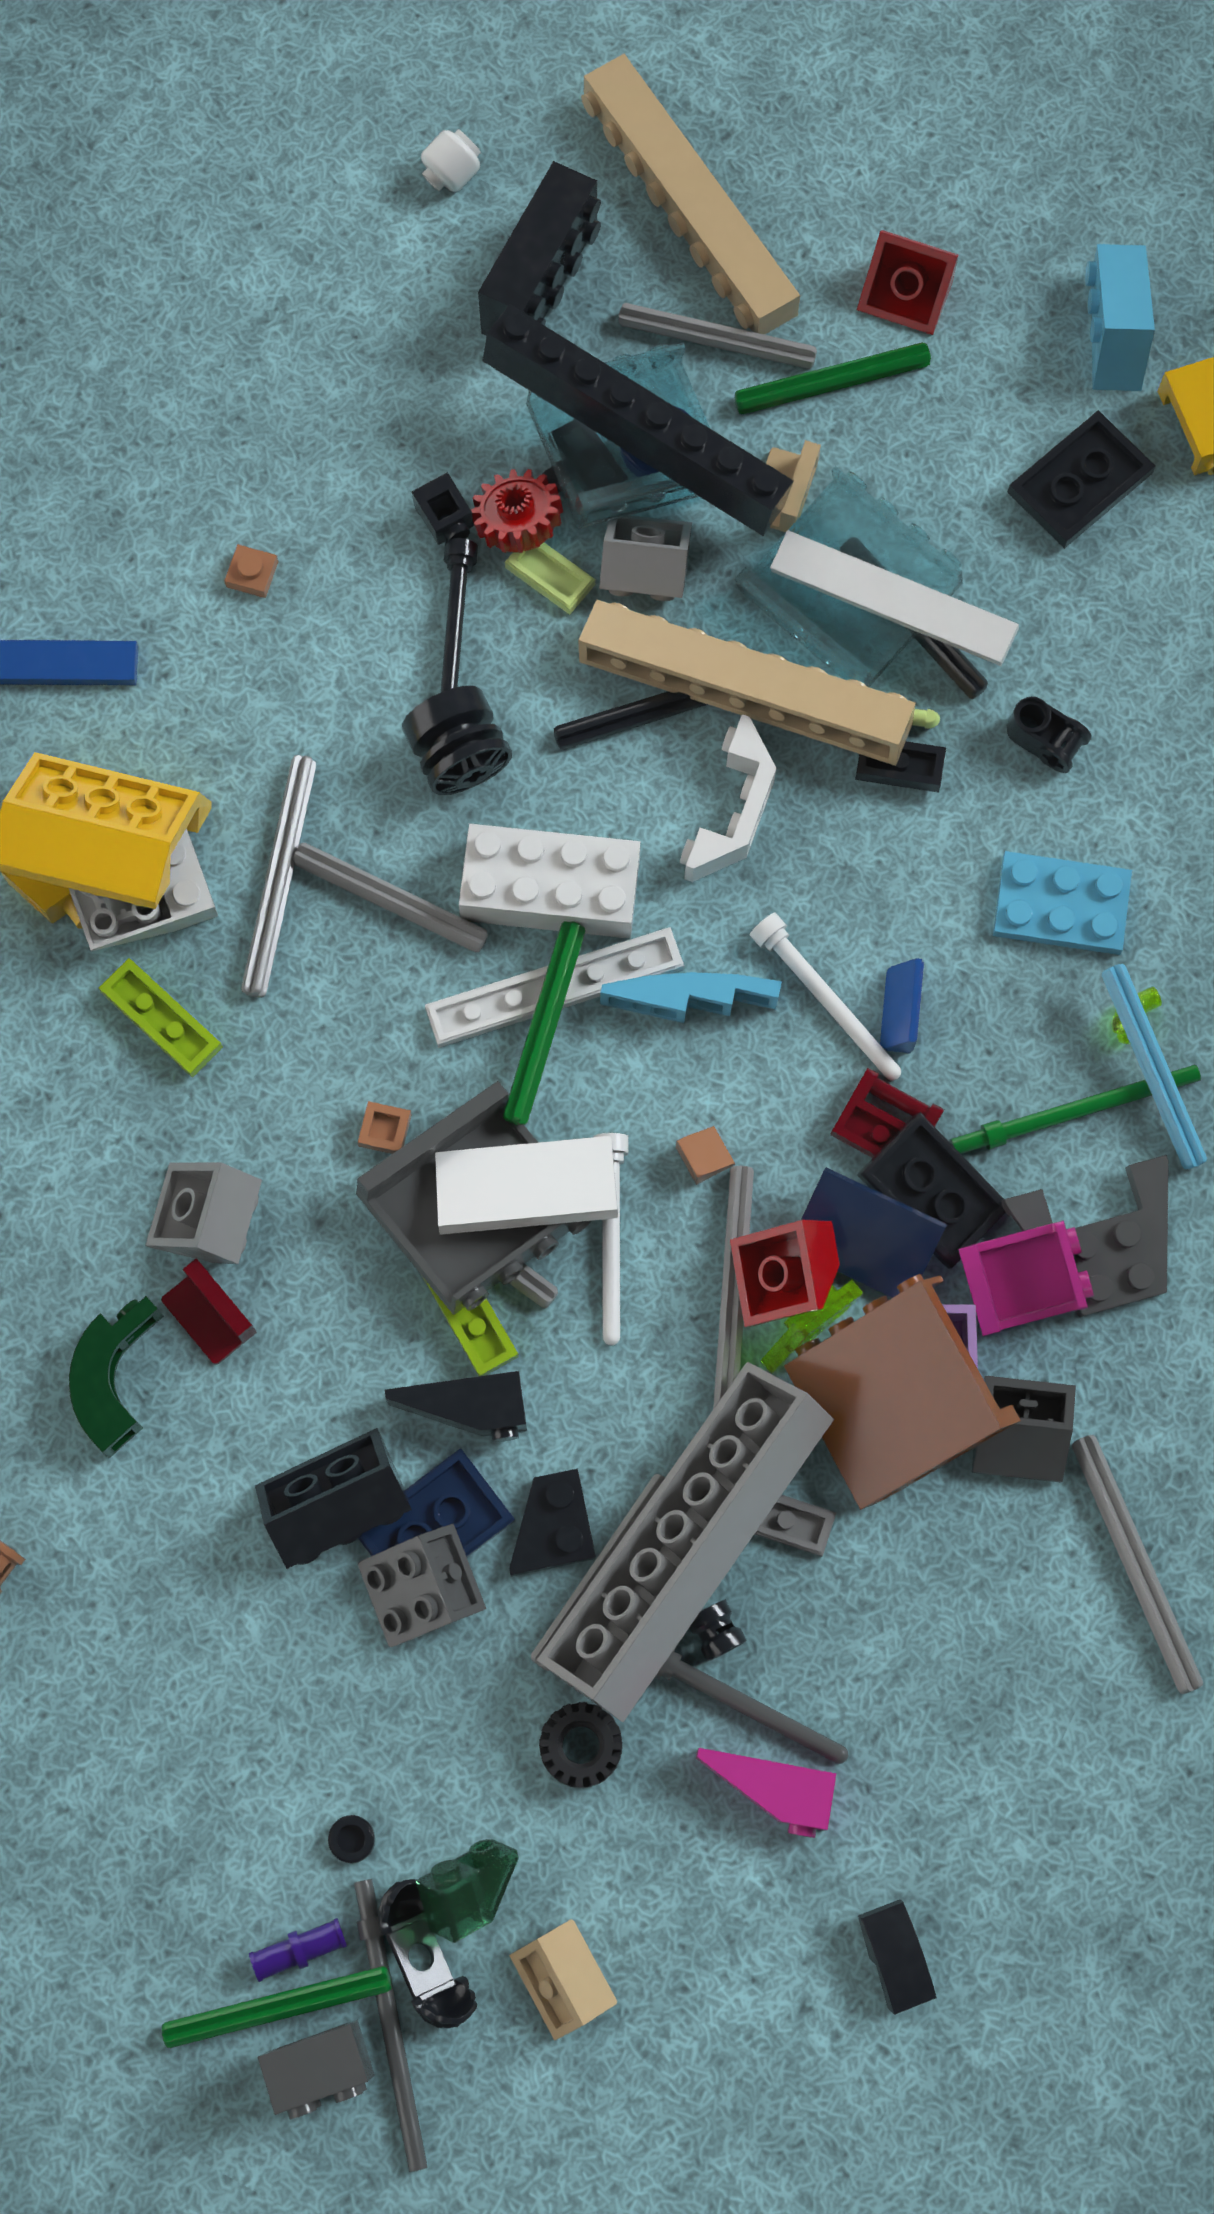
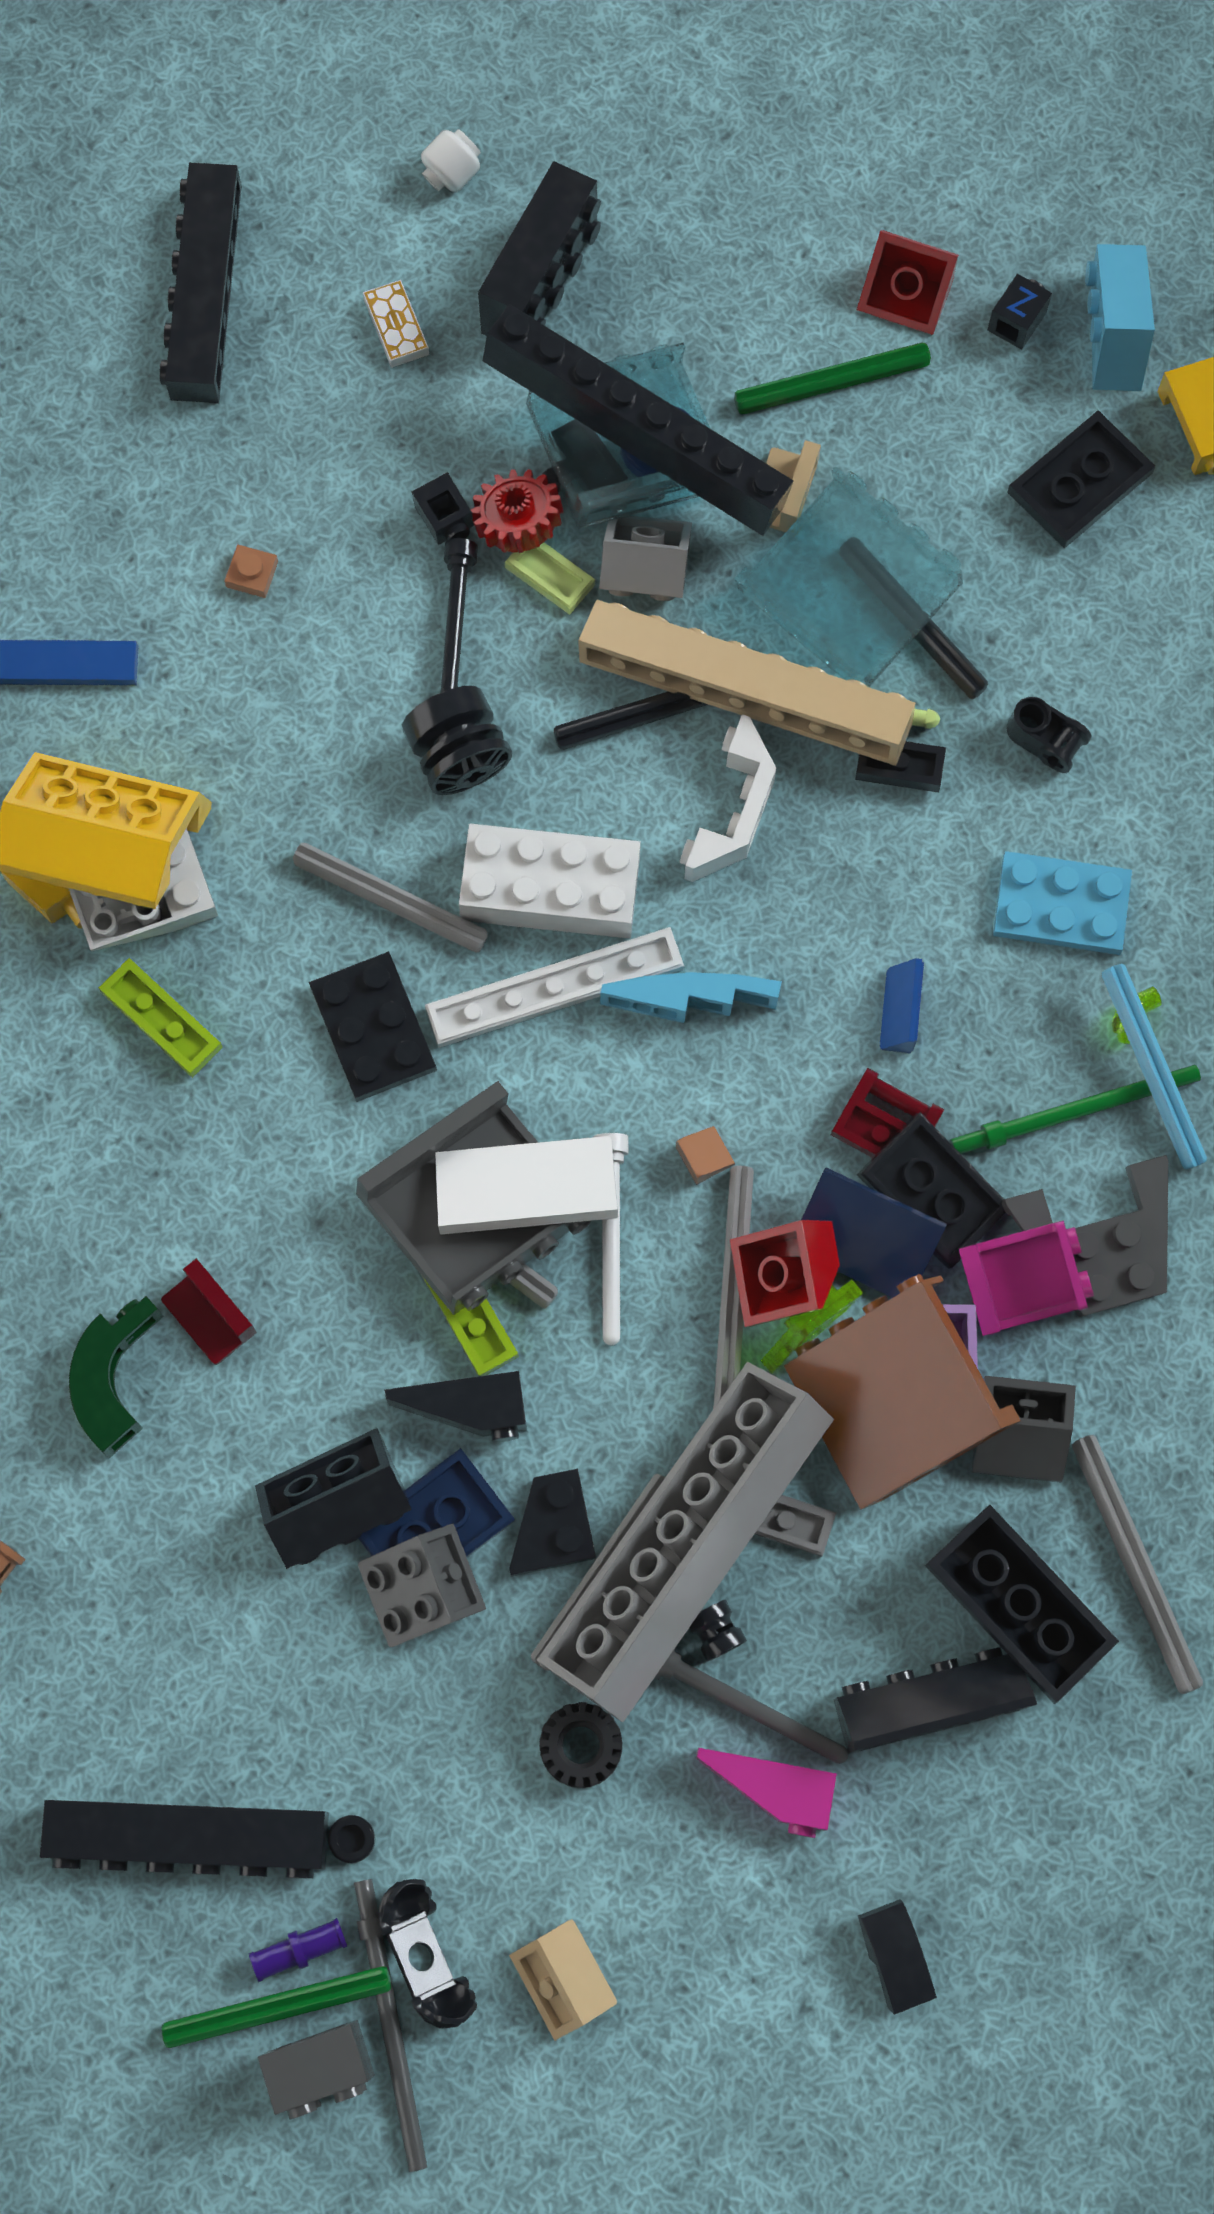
light grey slope [145,1162,262,1264] -> none
light grey axle [241,755,316,998] -> none
nougat plate [358,1101,412,1154] -> none
clear green slope [416,1839,519,1943] -> none
green axle [503,921,586,1125] -> none
tan brick [581,54,800,335] -> none
light grey axle [618,303,817,369] -> none
white piece [750,913,901,1081] -> none
white tile [770,530,1019,666] -> none
none -> black brick [40,1800,329,1879]
none -> black brick [160,162,242,403]
none -> black plate [309,951,437,1102]
none -> white tile [363,280,429,368]
none -> black slope [834,1647,1037,1754]
none -> black slope [925,1504,1119,1705]
none -> black brick [987,273,1052,350]

